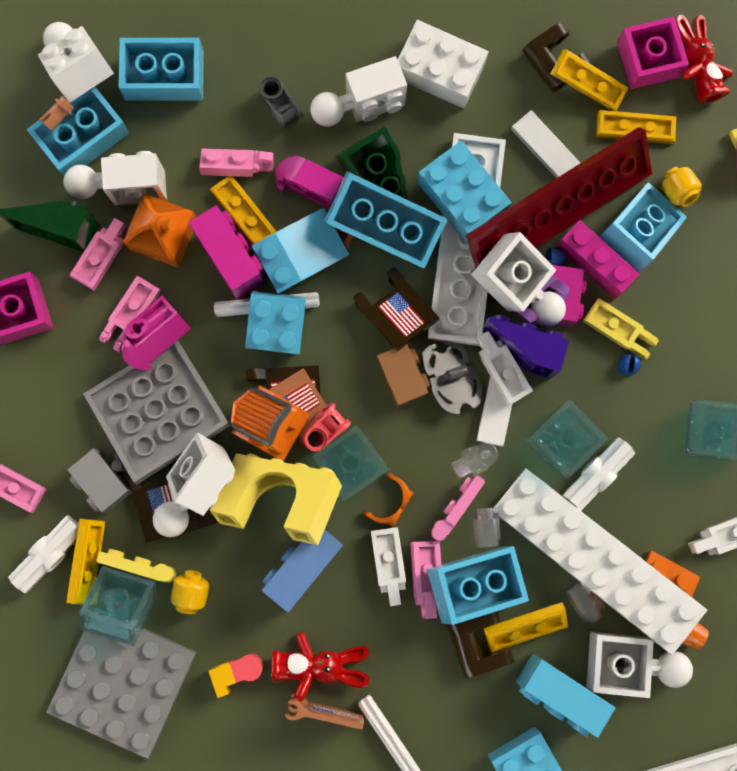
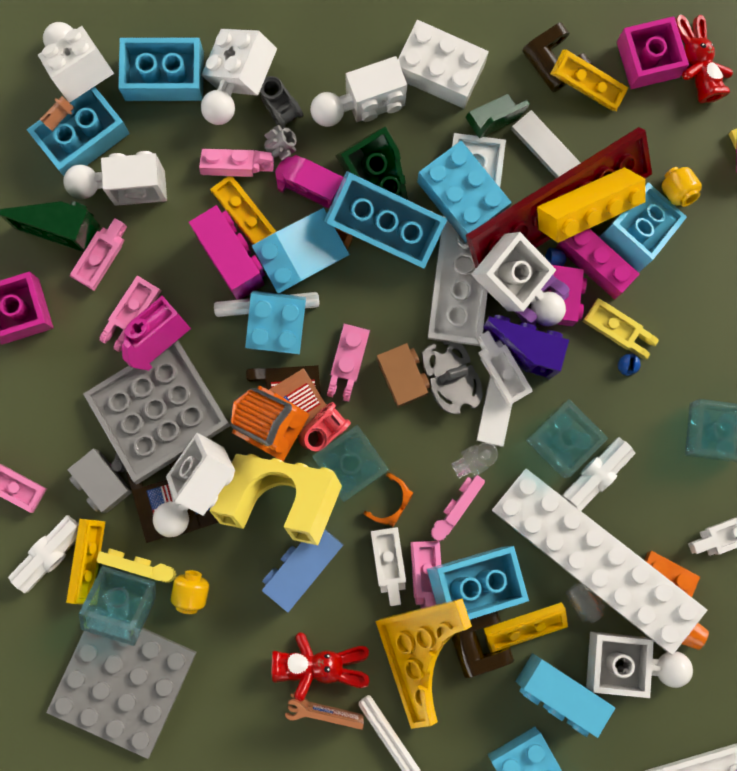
orange piece [123,193,196,268] -> none
leg [209,654,264,698] -> none
dark brown flag [353,267,440,351] -> none
clear brick [472,508,501,548] -> none
yellow tile [596,110,677,144] -> none
none -> white brick [201,29,277,125]
none -> light grey gear [264,125,297,161]
none -> bright pink hinge [327,324,370,402]
none -> yellow plate [376,598,472,729]
none -> panel [465,94,530,138]
none -> yellow brick [537,167,646,243]

